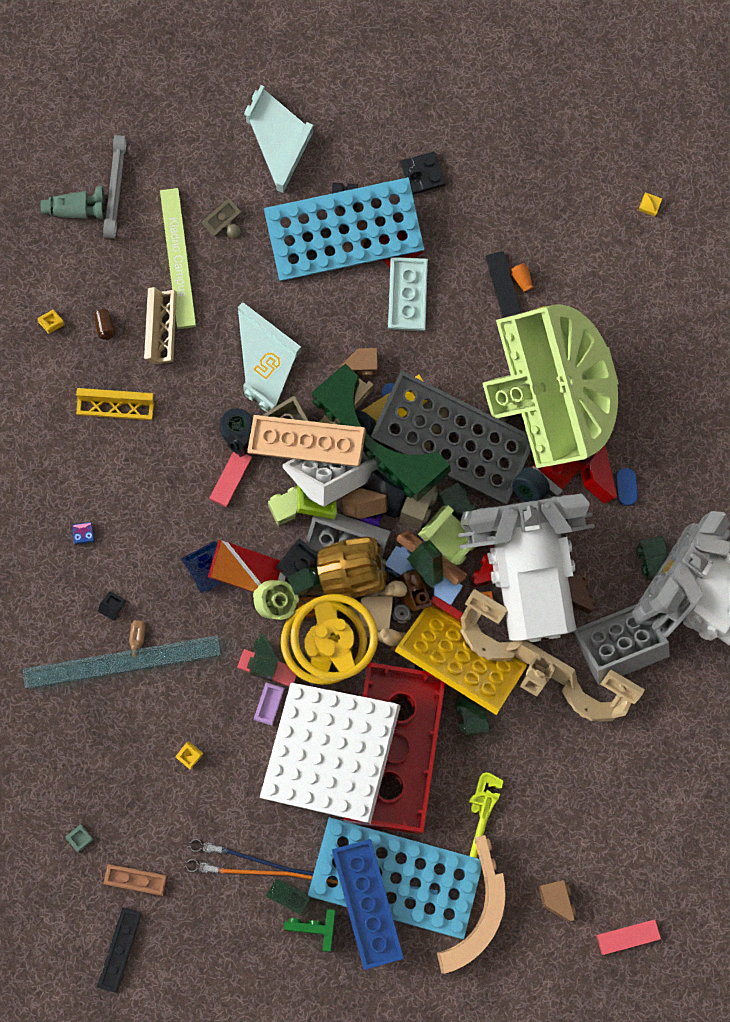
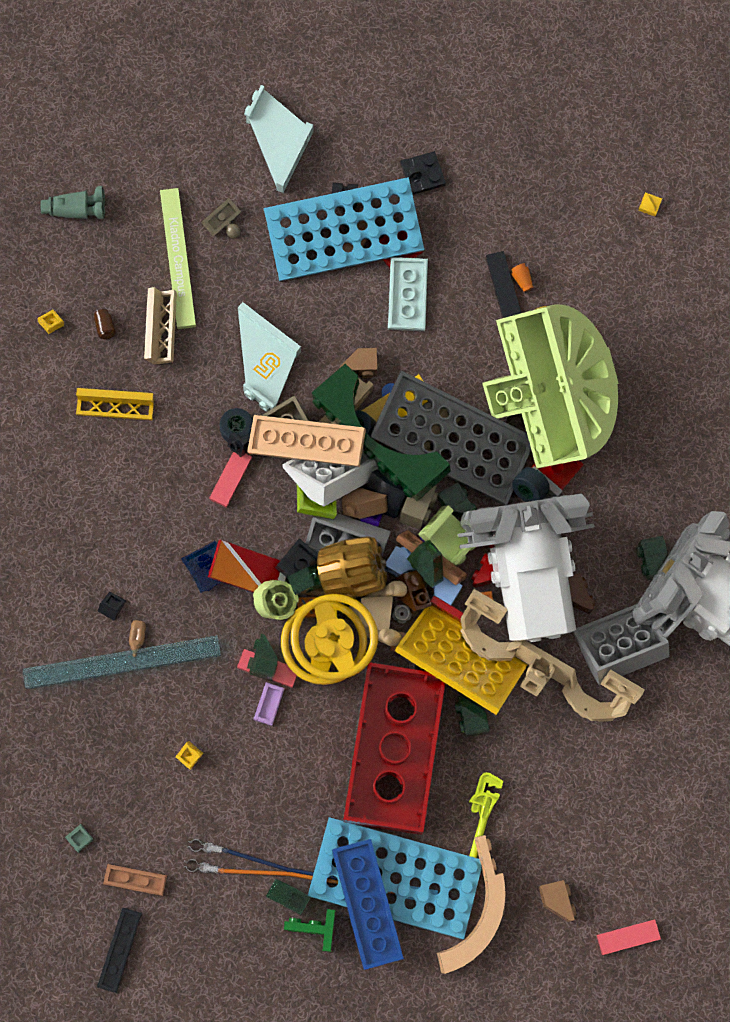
tile [72,522,94,545] -> none
light grey piece [103,135,126,239] -> none
white plate [260,683,401,824] -> none
yellowish green slope [268,486,297,526] -> none
red slope [580,445,617,504] -> none
blue tile [616,468,637,506] -> none

